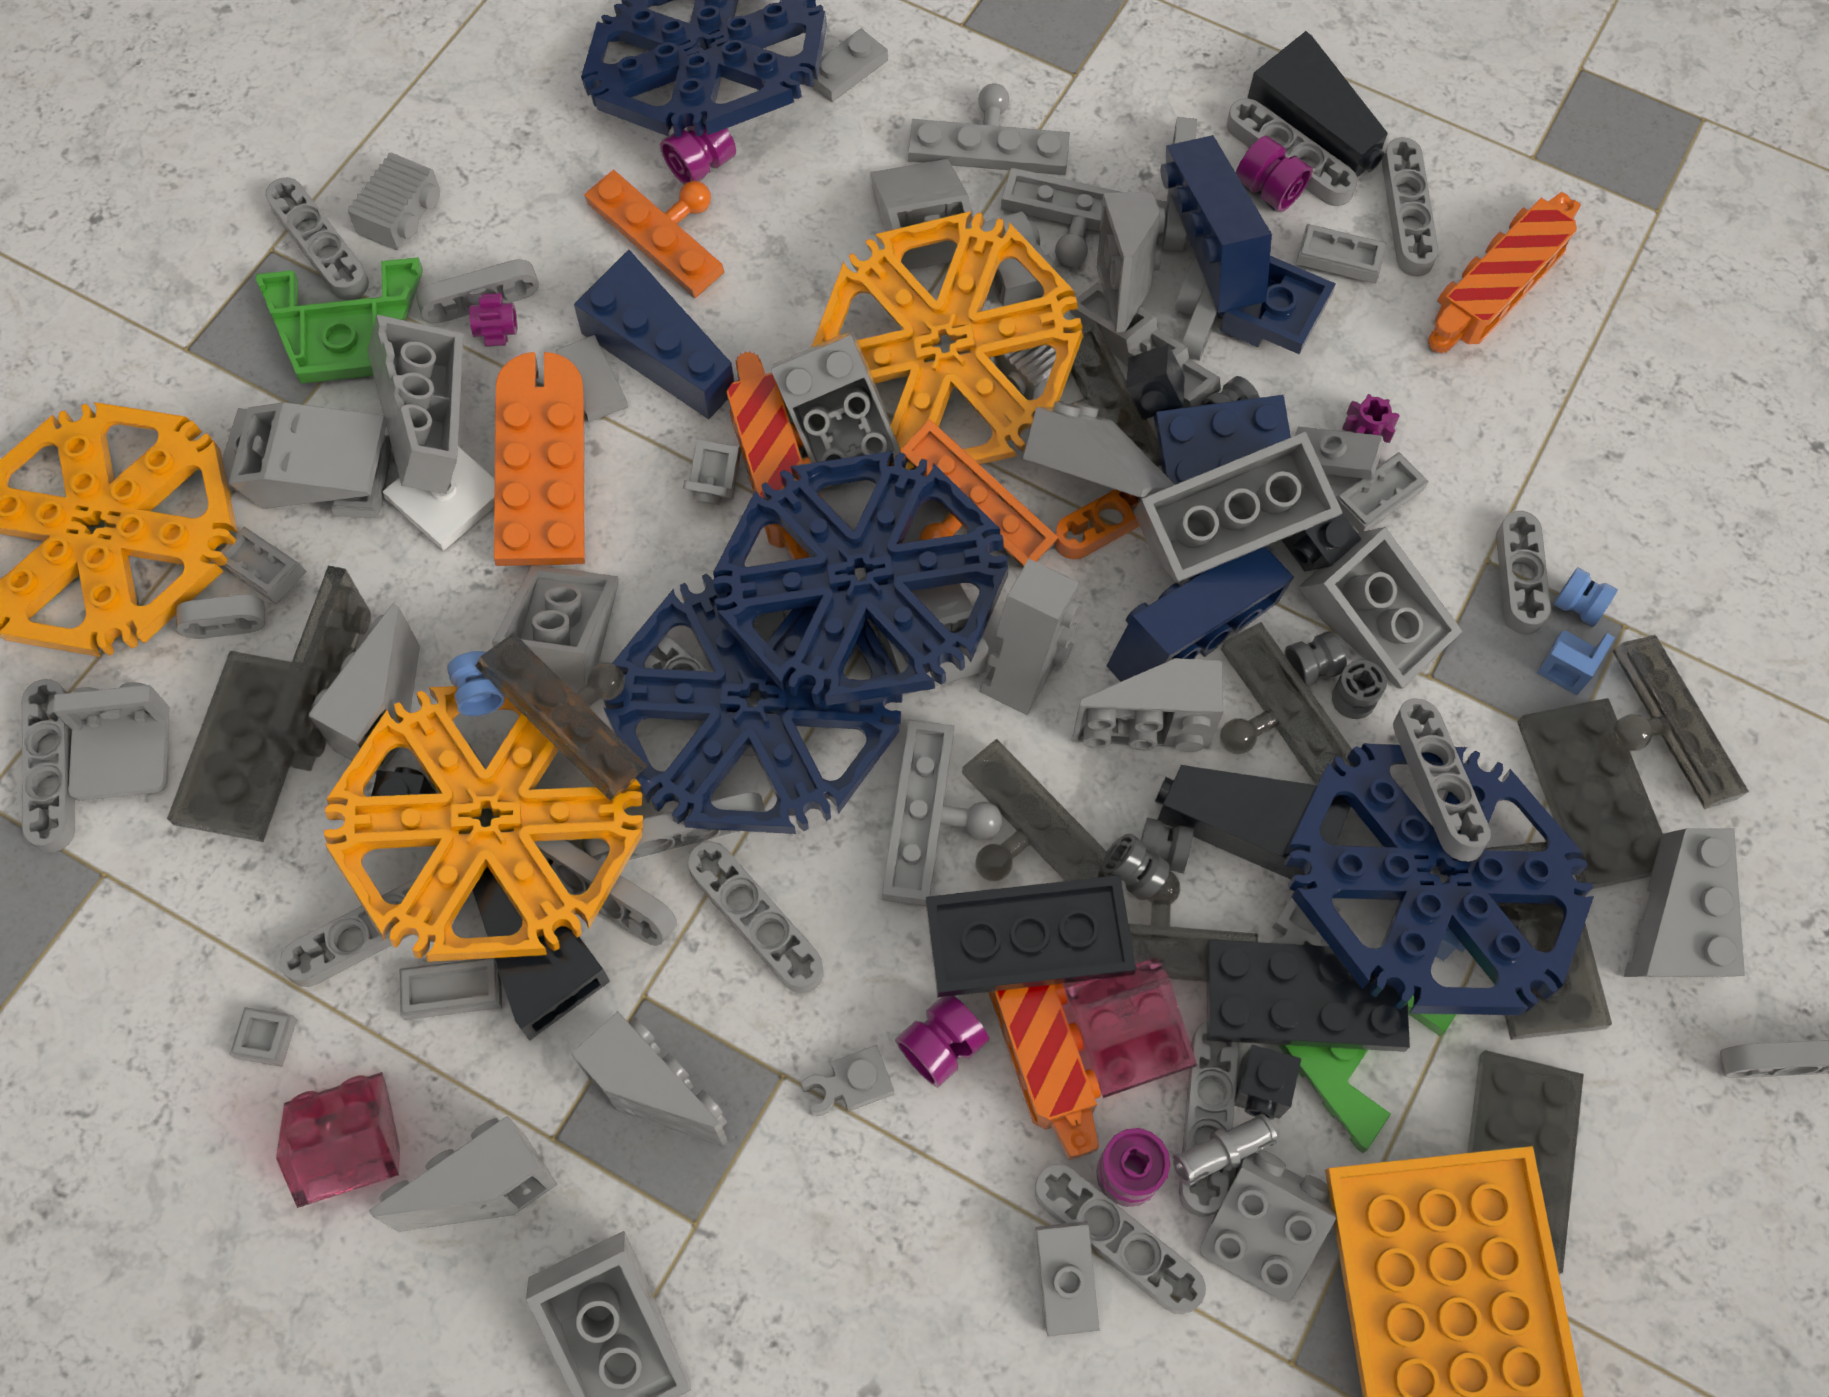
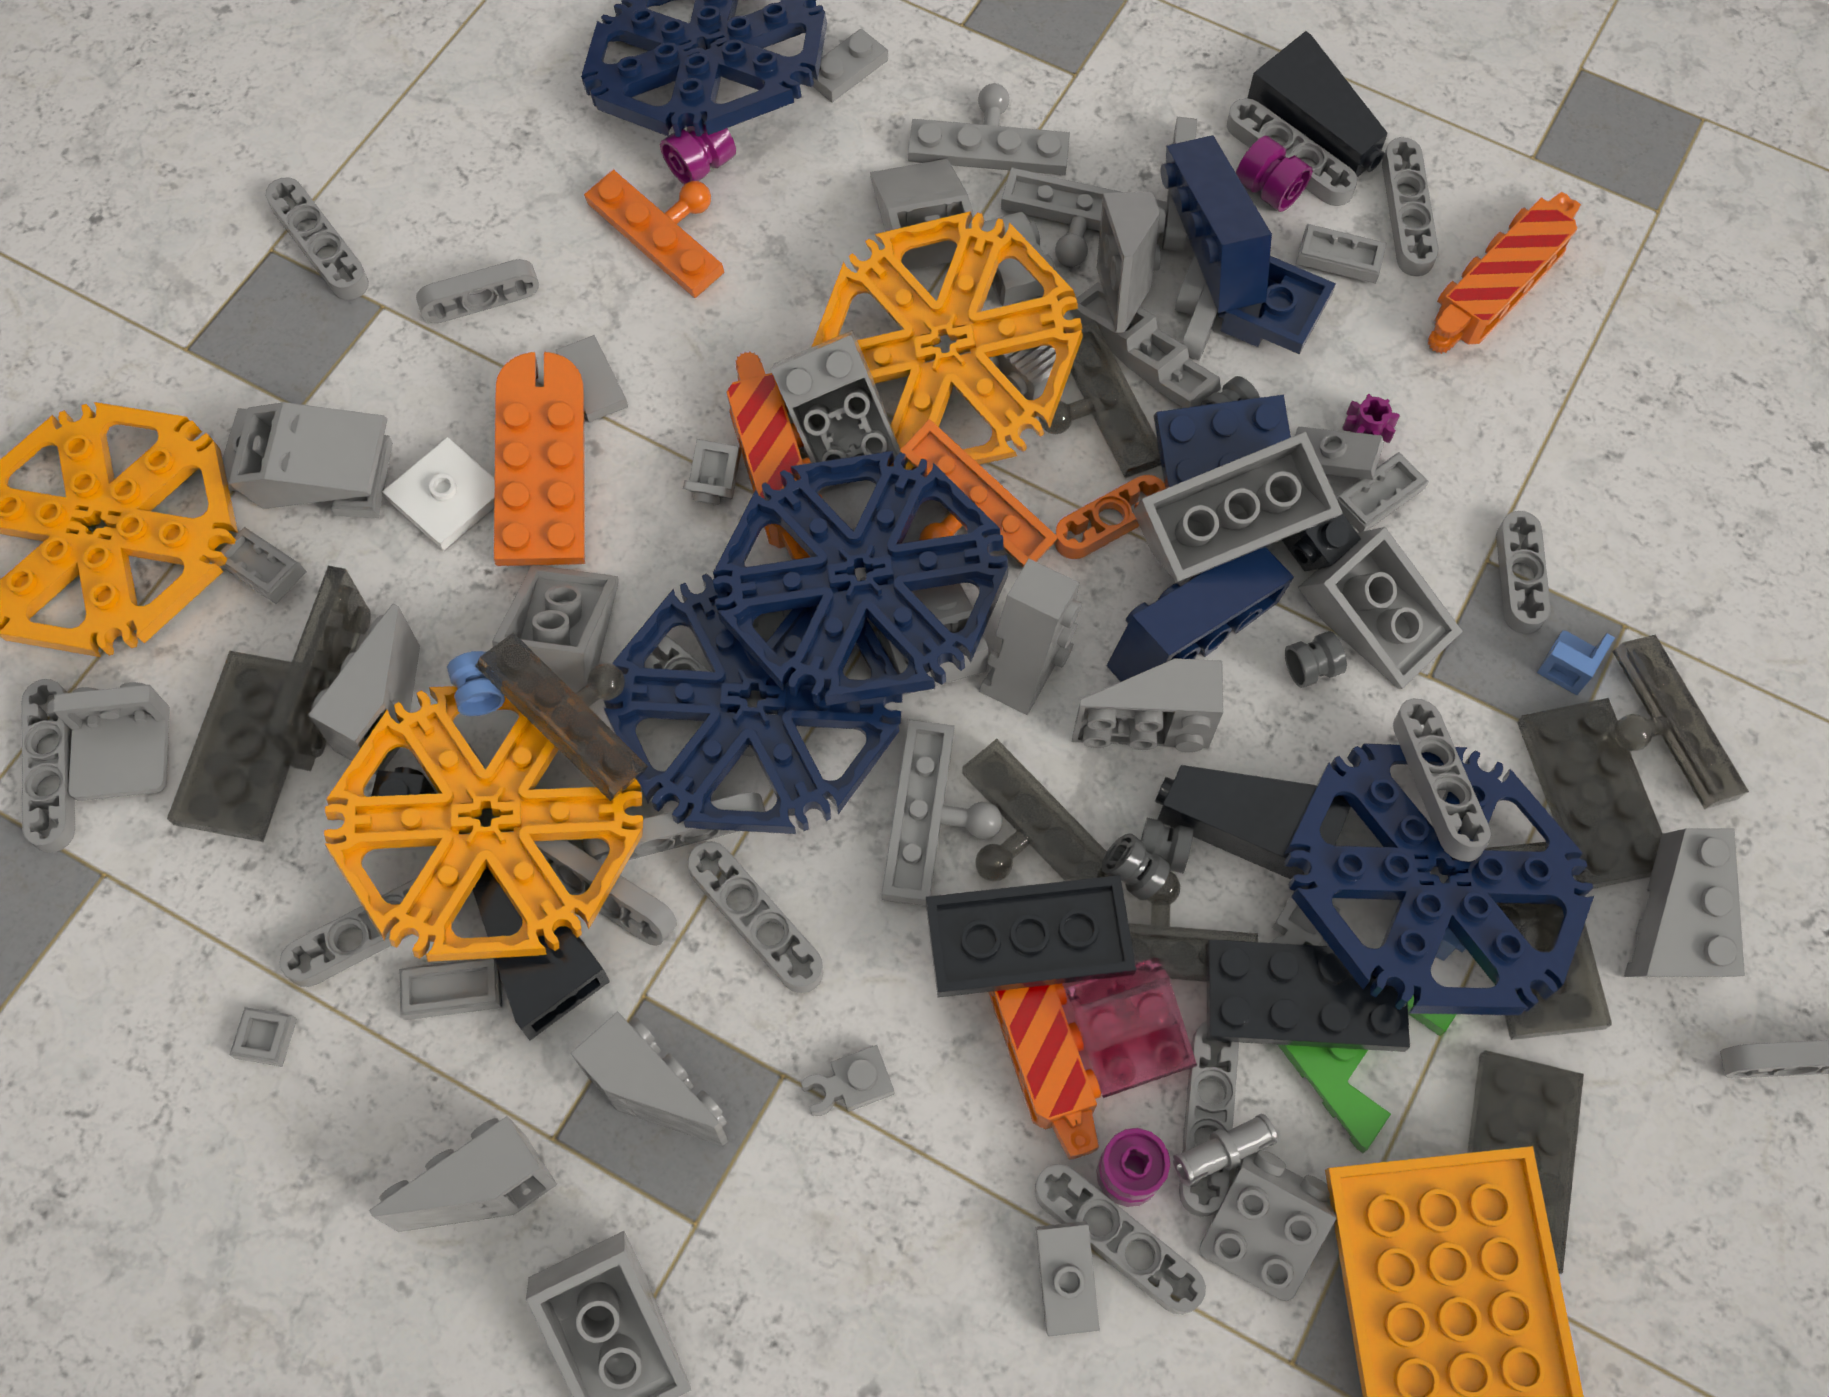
light grey beam [176,595,265,639] -> none
bright green wing [256,257,423,384] -> none
clear pink slope [276,1072,400,1208] -> none
light grey brick [348,152,440,250] -> none
light grey wedge [367,314,464,494] -> none
magenta gear [469,293,518,347] -> none
dark blue wedge [574,250,734,420] -> none
magenta wheel [895,996,989,1088] -> none
light grey slope [1023,401,1175,497] -> none
black brick [1126,344,1185,420] -> none
clear smoke plate [1220,622,1354,785] -> none
black brick [1235,1044,1301,1120] -> none
dark grey wheel [1331,659,1387,719] -> none
medium blue wheel [1553,567,1618,627] -> none

